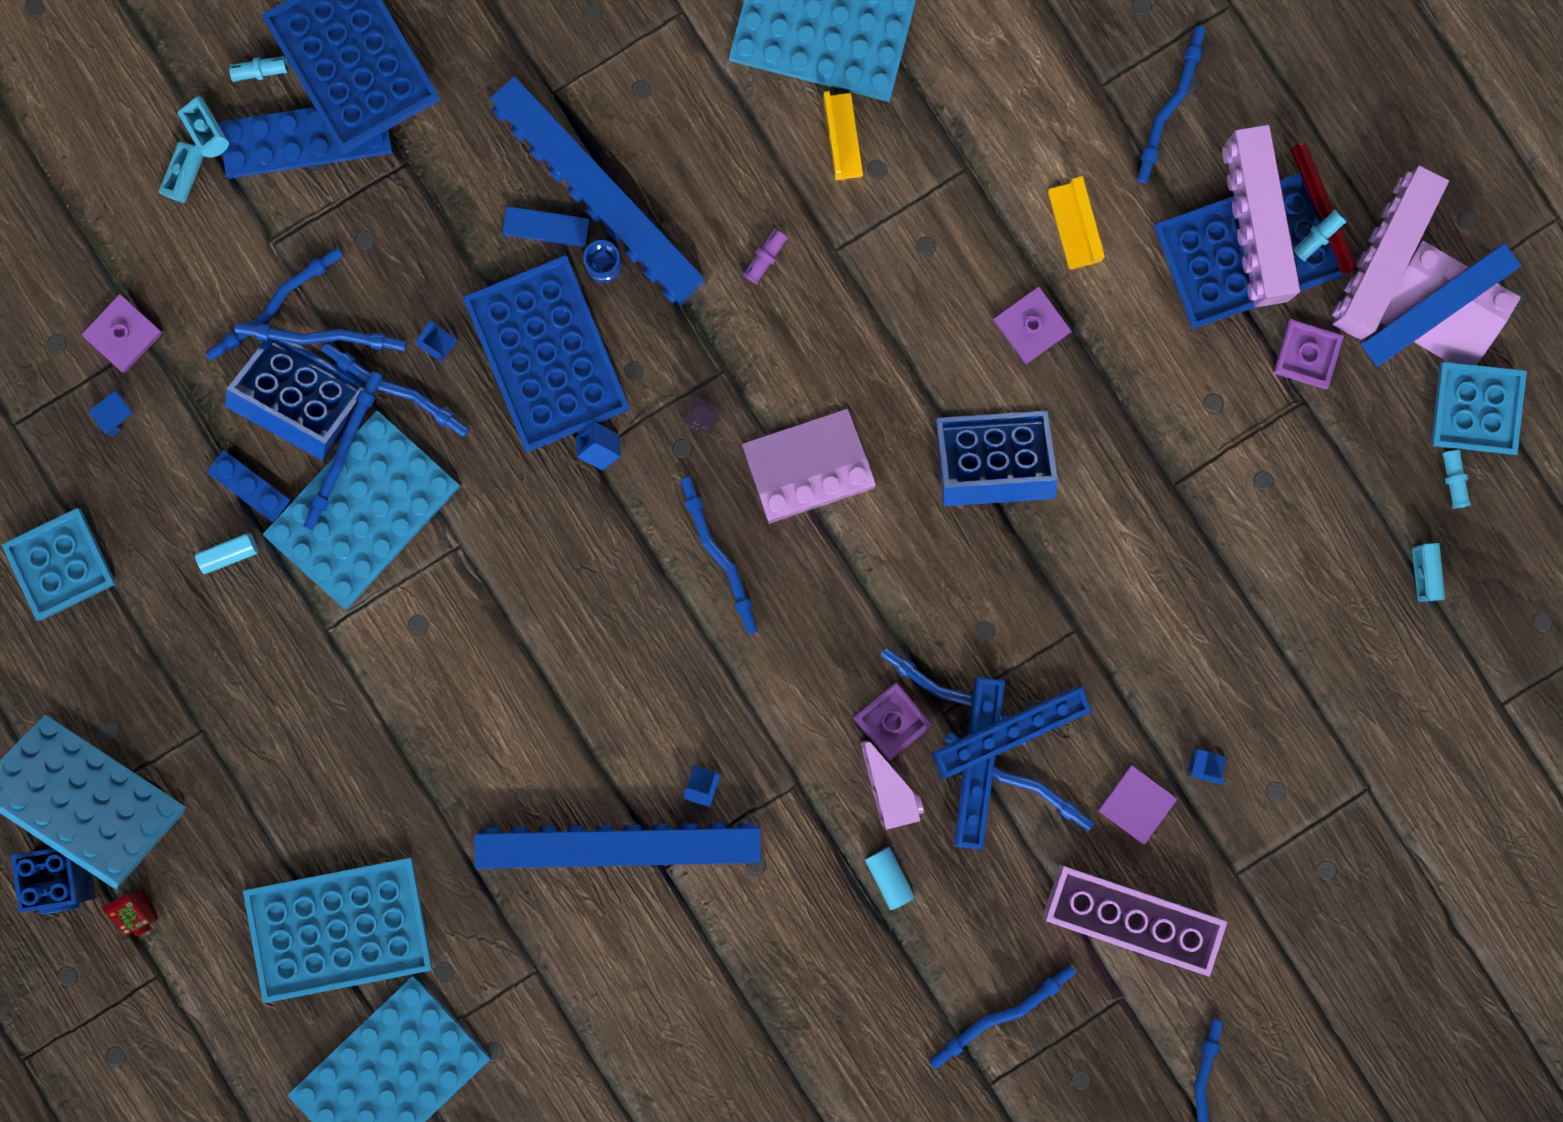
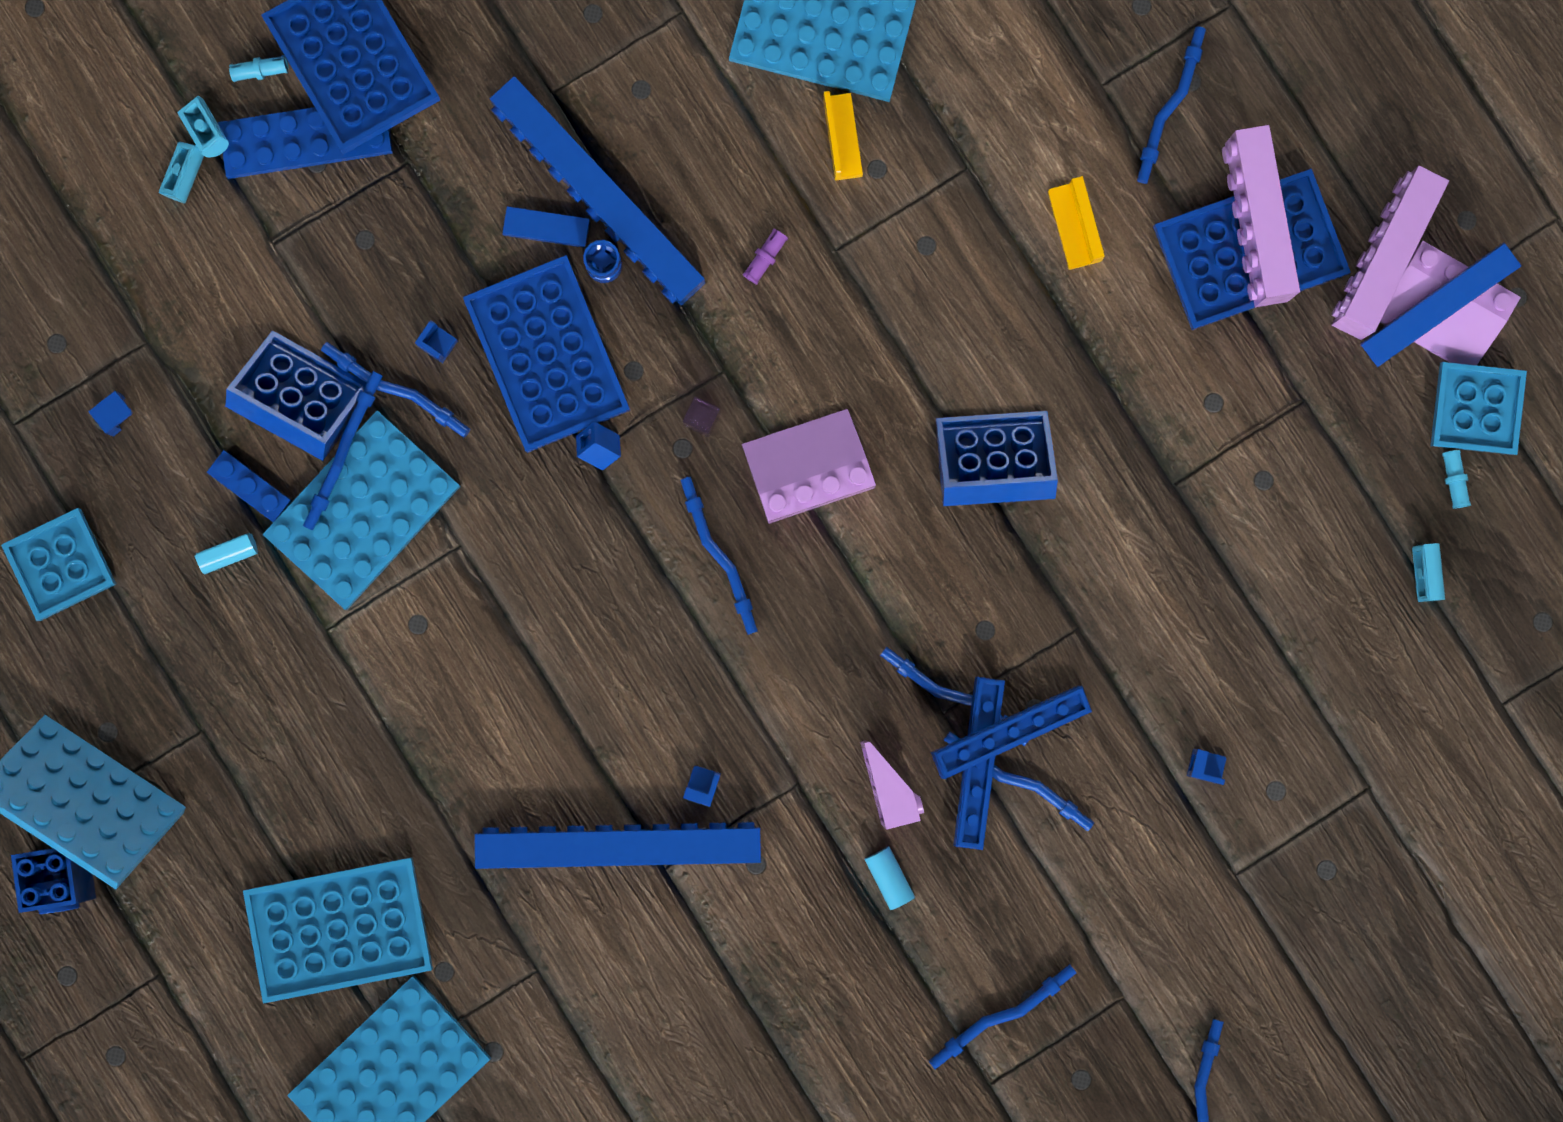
medium lavender plate [82,294,163,374] -> none
dark red slope [102,890,158,937] -> none
blue bar [205,247,343,361] -> none
blue bar [235,322,407,352] -> none
medium lavender tile [853,682,932,761] -> none
medium lavender plate [993,287,1072,365] -> none
lavender brick [1042,864,1227,977] -> none
medium lavender tile [1097,765,1177,845] -> none
medium lavender tile [1273,319,1344,390] -> none
dark red axle [1291,143,1357,274] -> none
medium azure pin [1293,209,1347,262] -> none

